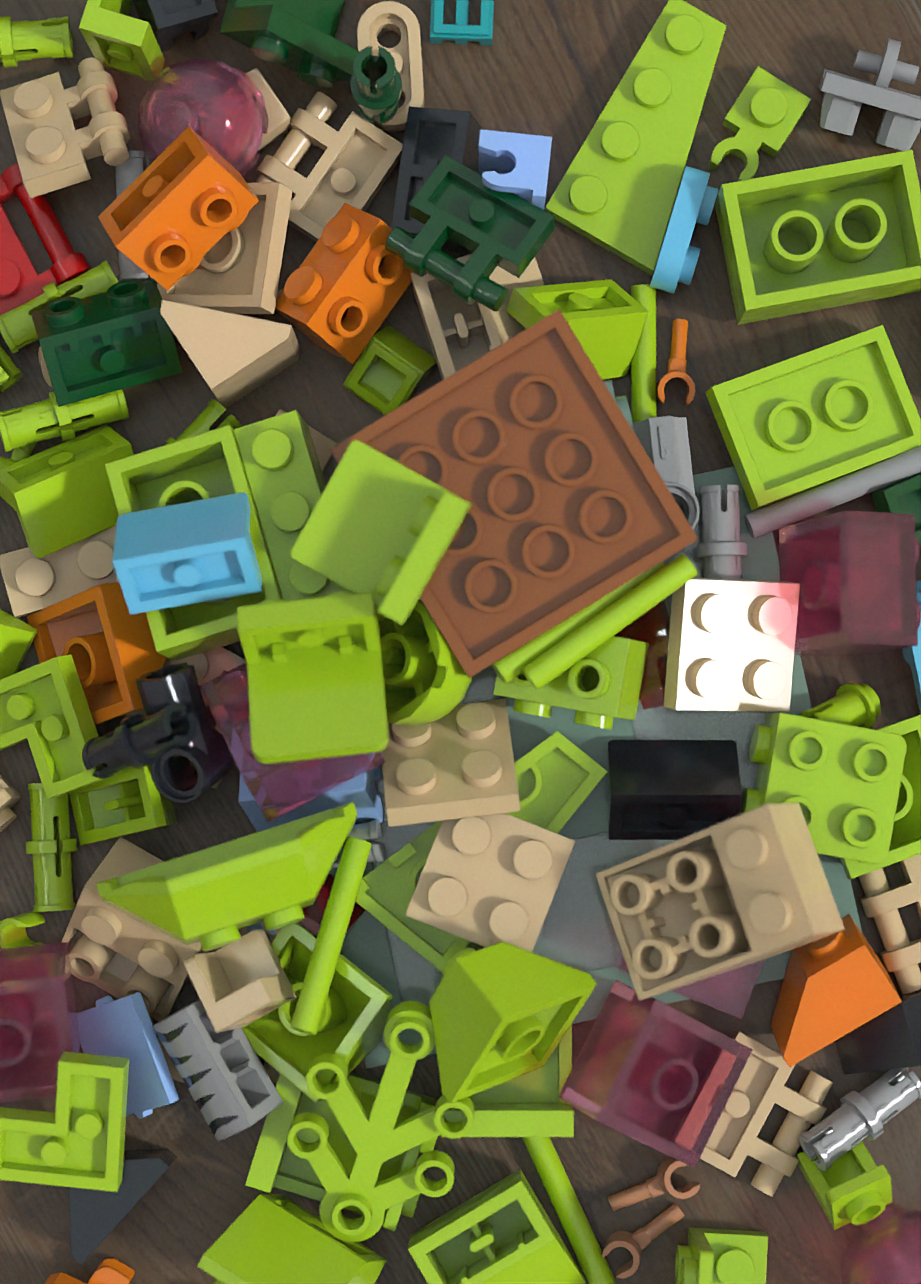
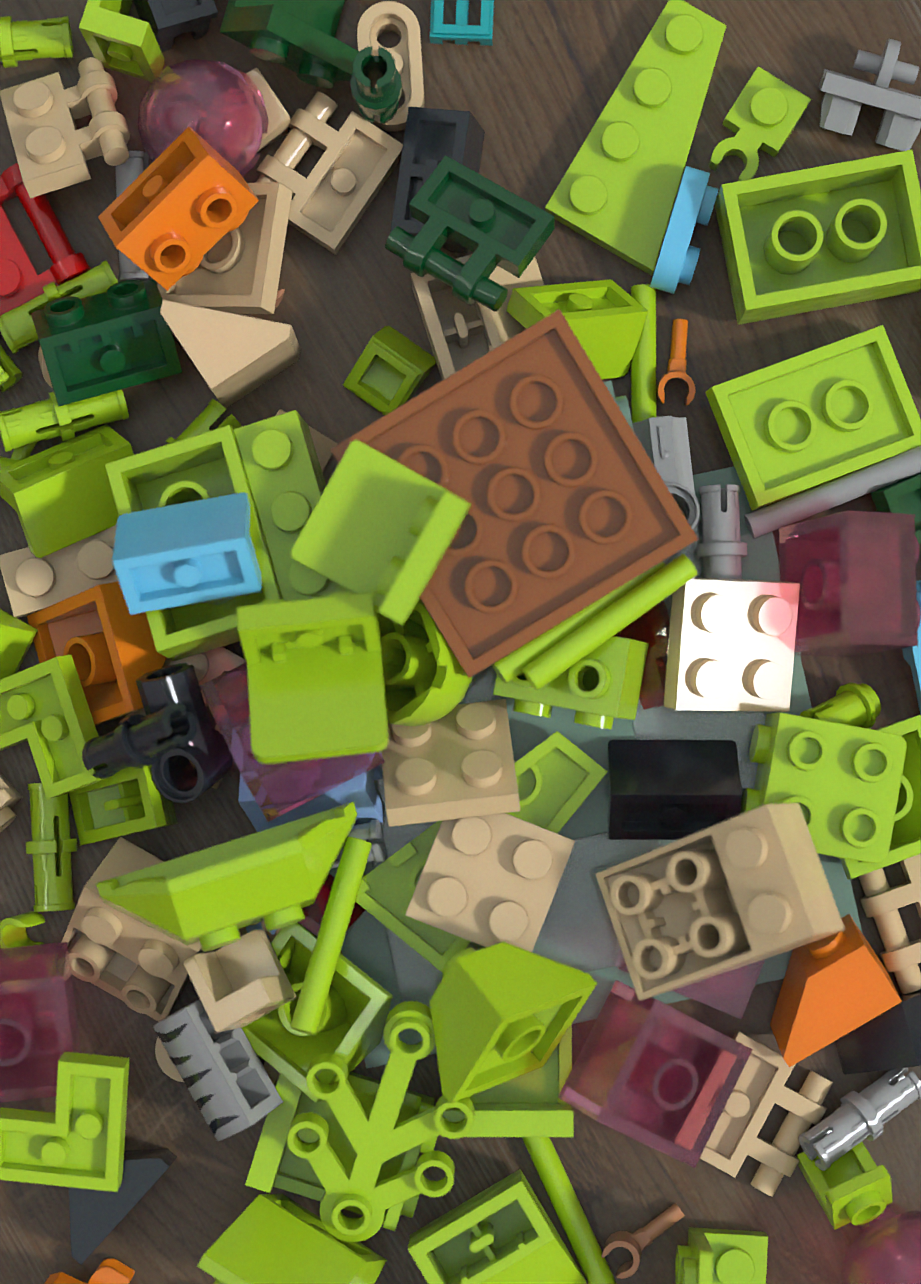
light blue piece [71,992,180,1119] -> none
orange brick [275,203,413,364] -> none
light blue hinge [478,129,552,210] -> none
nougat hand [608,1157,700,1212] -> none

